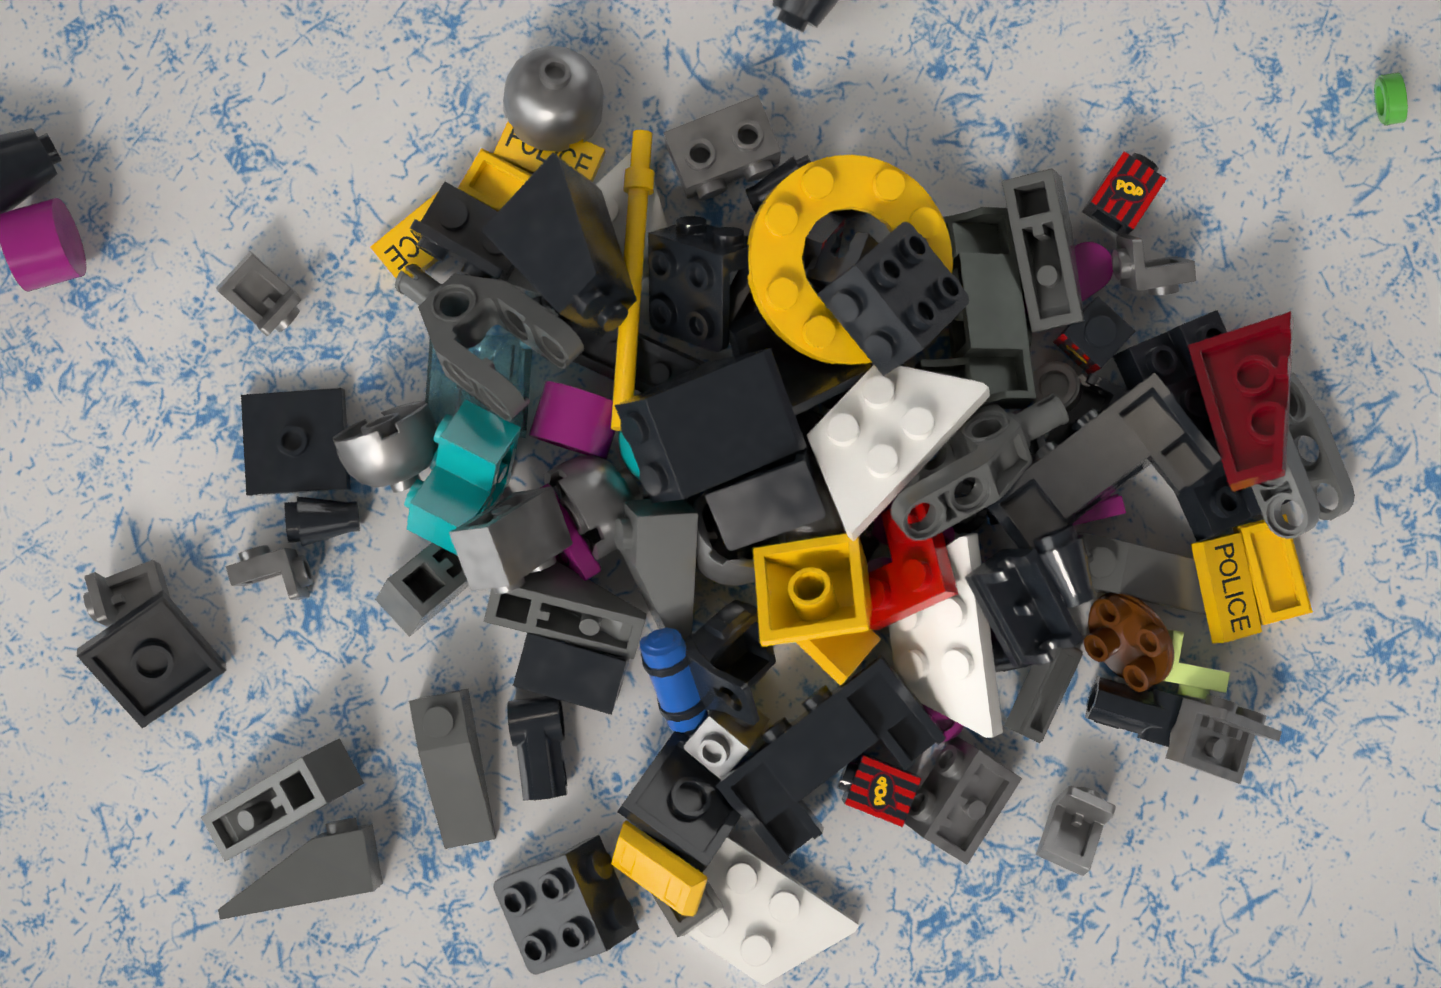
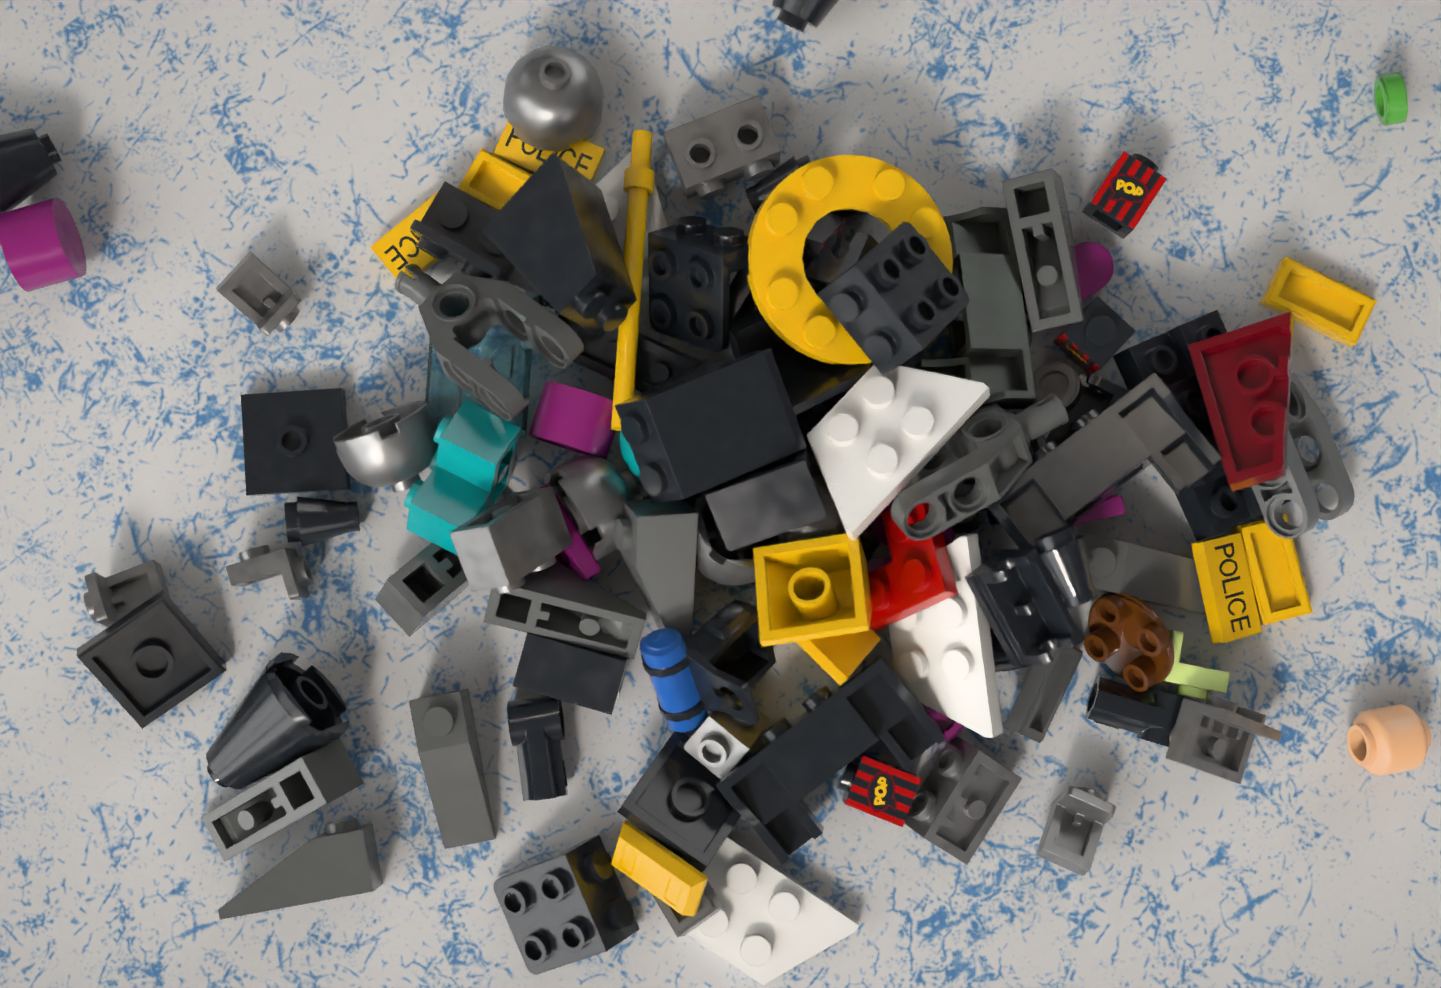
flat silver bracket [1112,234,1196,296] -> none
none -> black cone [206,652,349,790]
none -> yellow tile [1260,256,1377,347]
none -> light nougat head [1347,704,1431,775]

